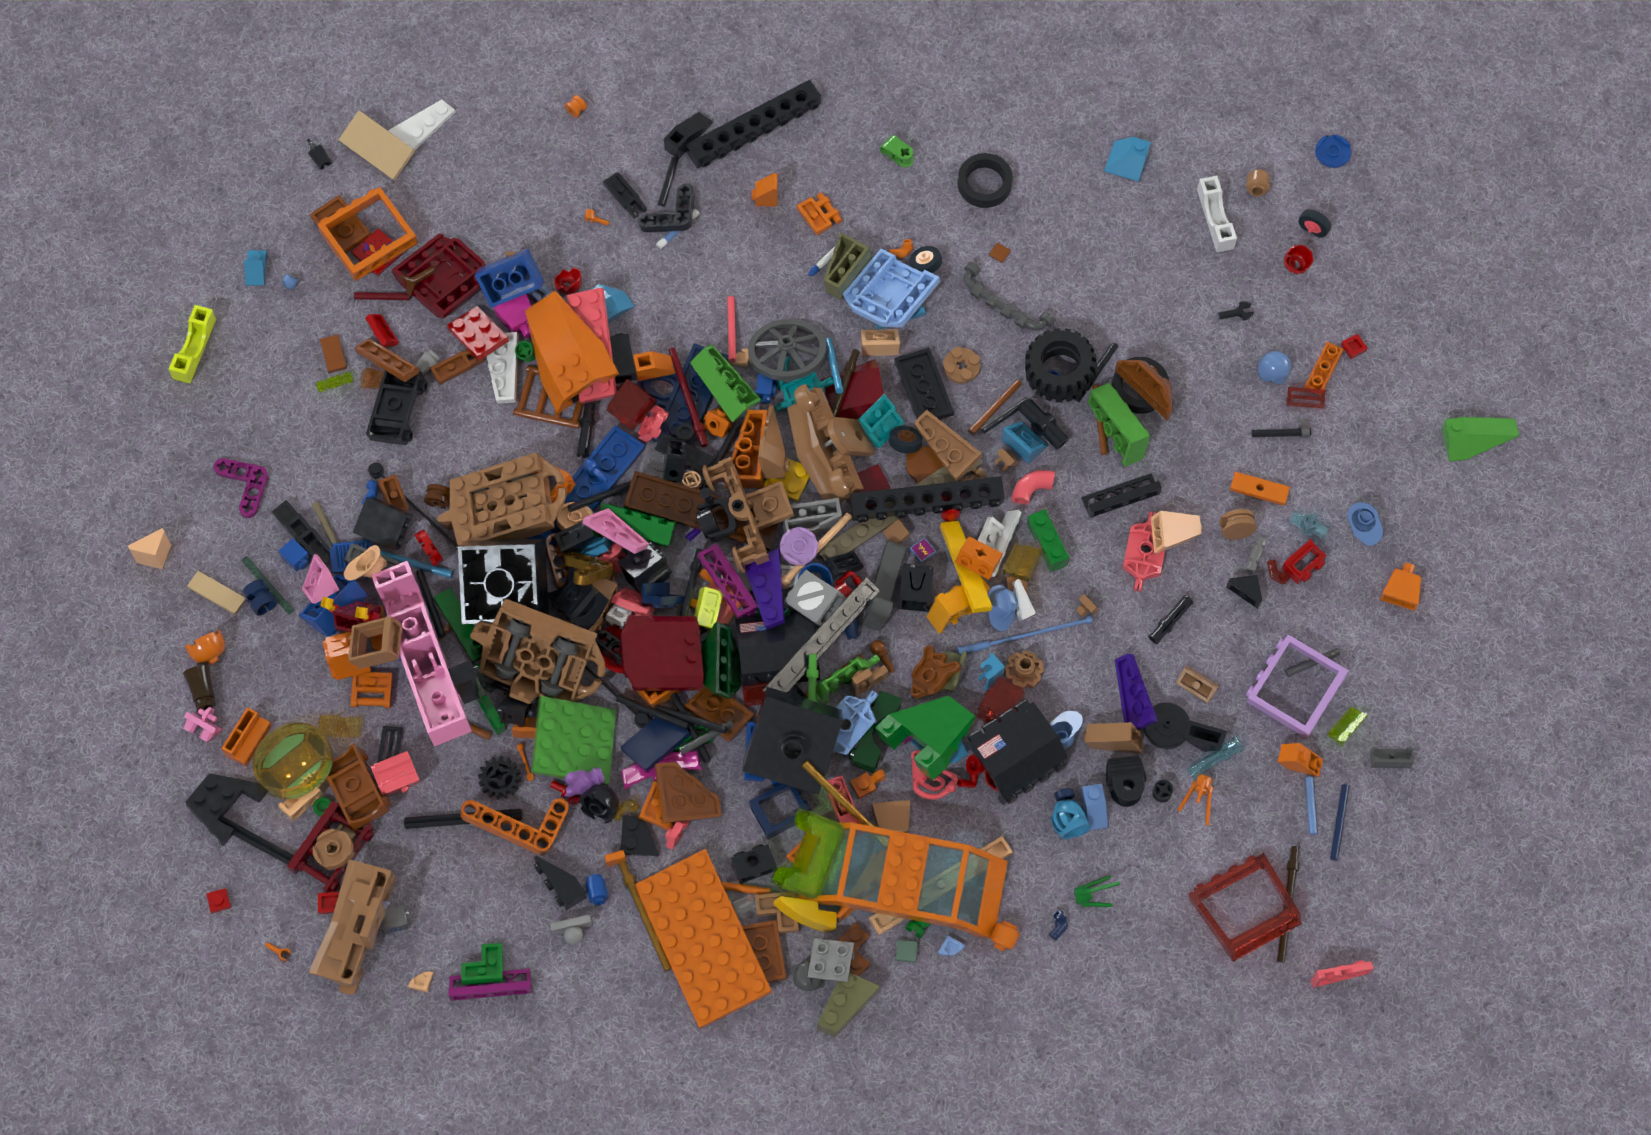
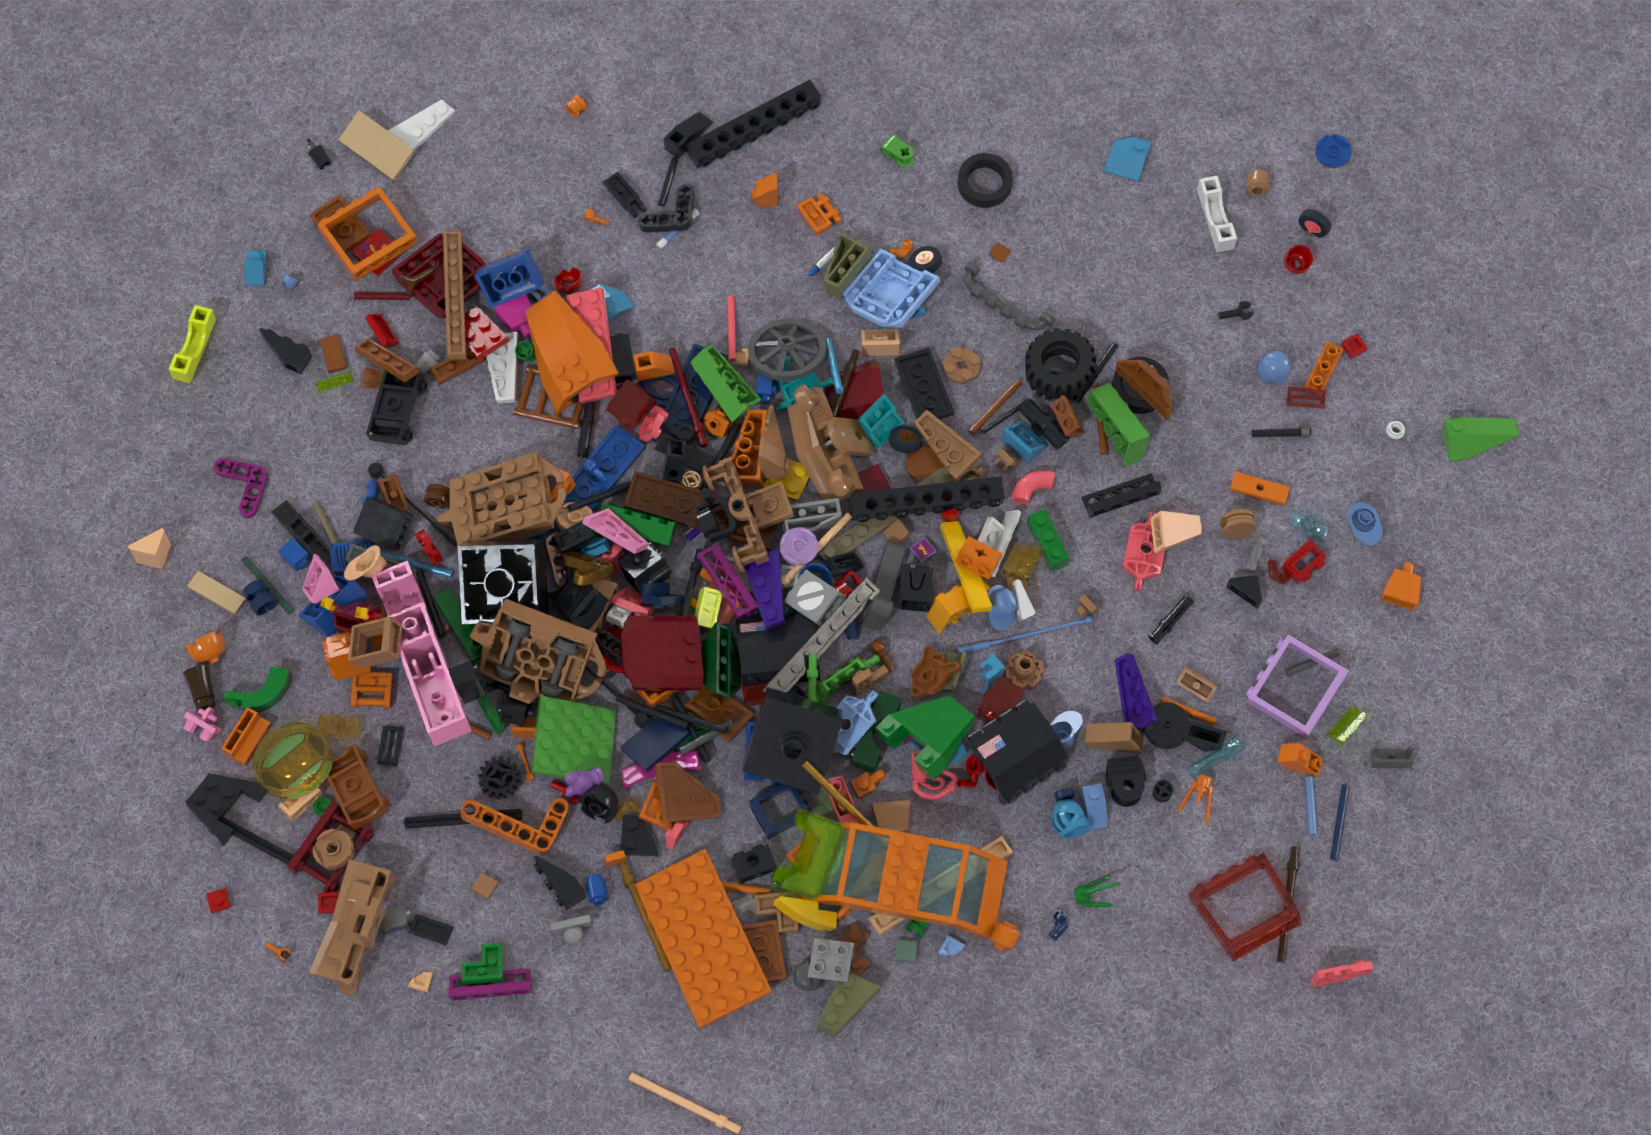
coral piece [371,751,420,796] -> none
none -> green arch [224,666,292,713]
none -> black slope [259,327,312,375]
none -> black tile [408,914,454,946]
none -> medium nougat tile [443,231,466,360]
none -> medium nougat tile [471,872,499,900]
none -> light nougat bar [629,1073,742,1134]
none -> dark orange bracket [1051,395,1084,437]
none -> orange bar [1160,697,1217,726]
none -> white plate [1386,421,1405,439]

